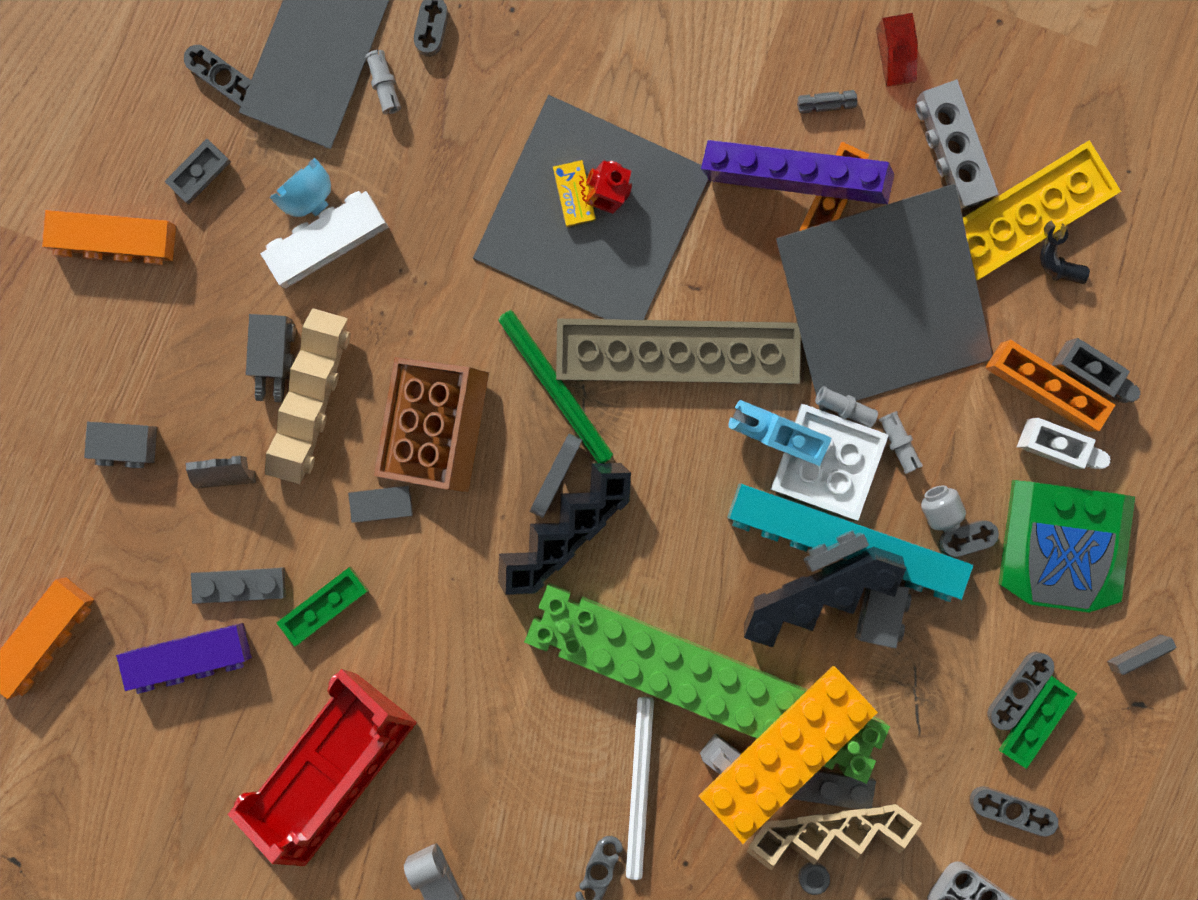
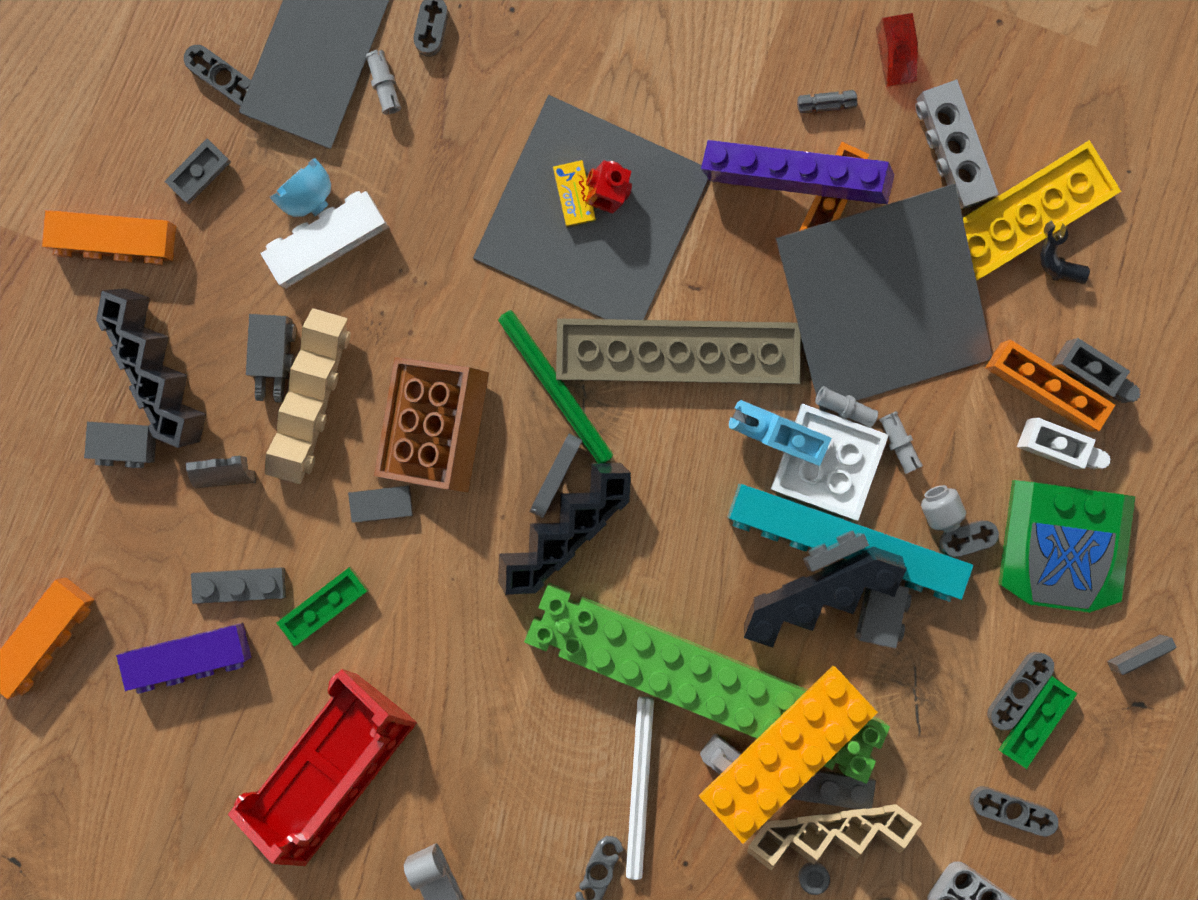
none -> black brick [96,288,206,448]

